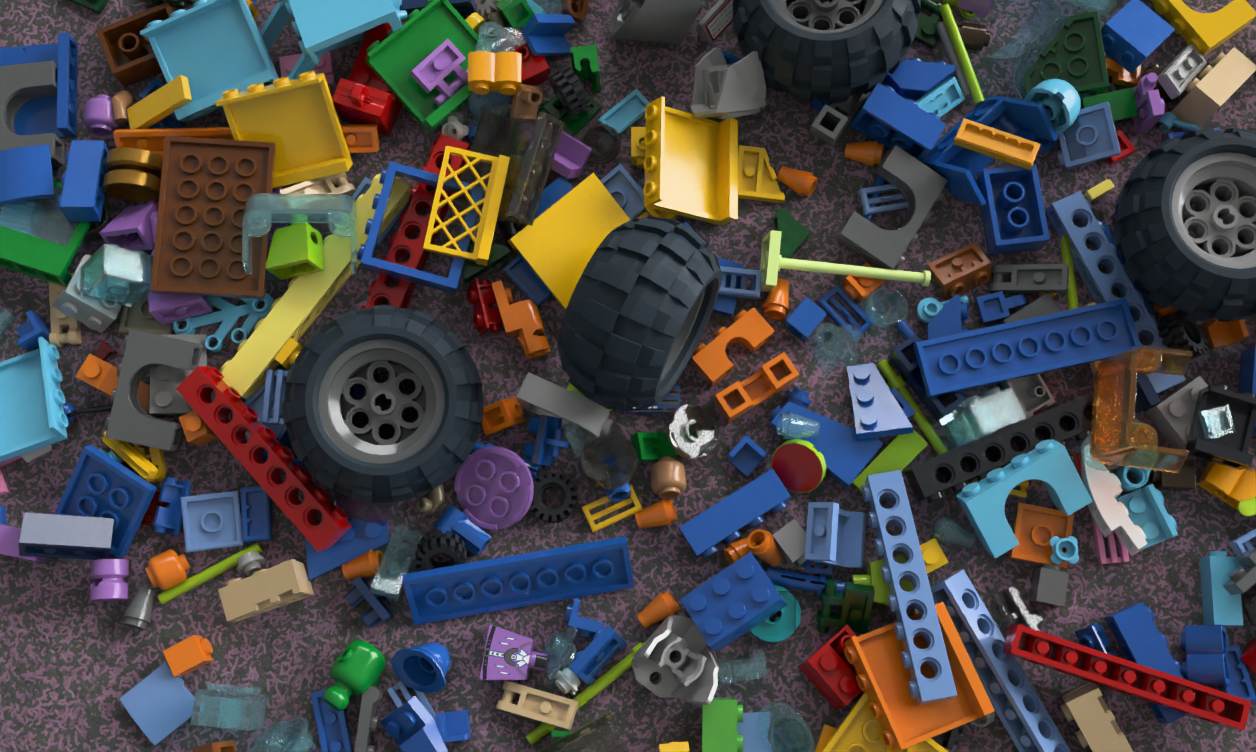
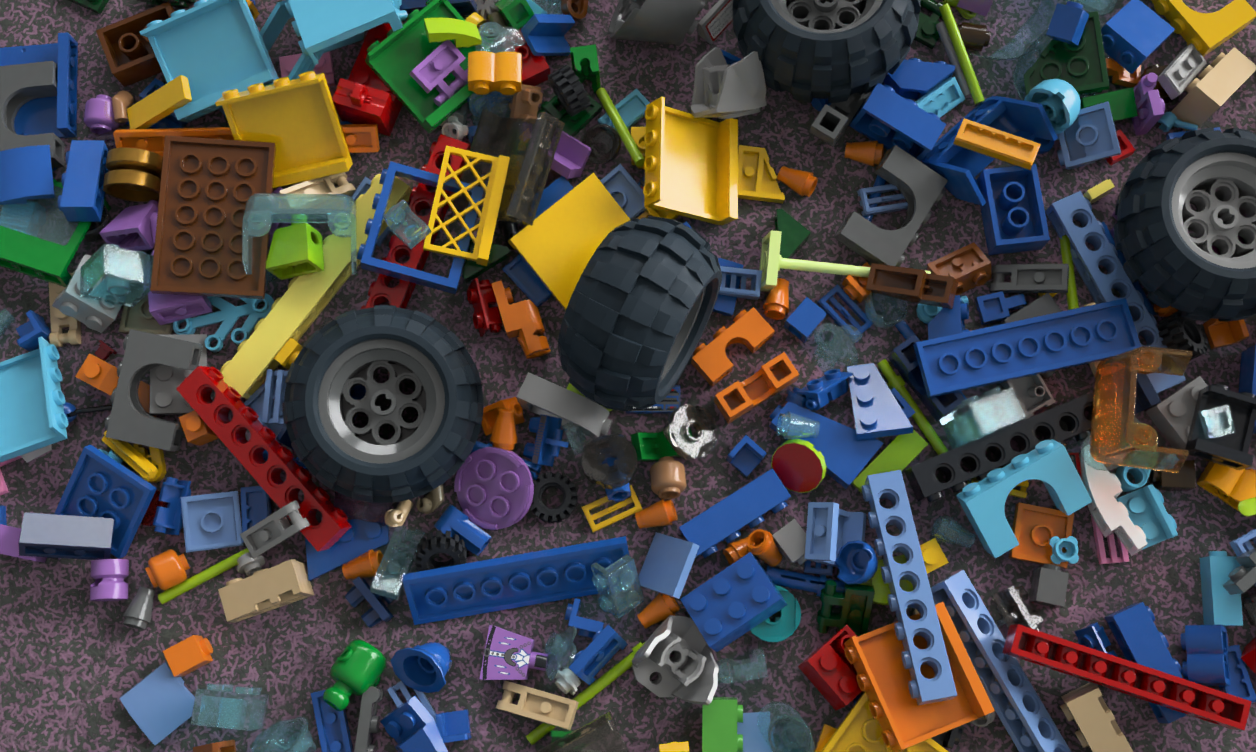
none -> light grey plate [240,500,310,559]
none -> clear light blue bracket [383,200,431,249]
none -> tan arm [384,500,413,527]
none -> lime slope [424,18,482,48]
none -> orange cone [490,408,518,450]
none -> clear light blue bracket [591,554,644,619]
none -> lime bar [596,88,645,167]
none -> medium blue tile [636,532,700,599]
none -> blue hinge [797,369,853,411]
none -> blue hair [835,540,878,584]
none -> reddish brown slope [866,263,958,309]
none -> blue brick [1046,1,1089,46]

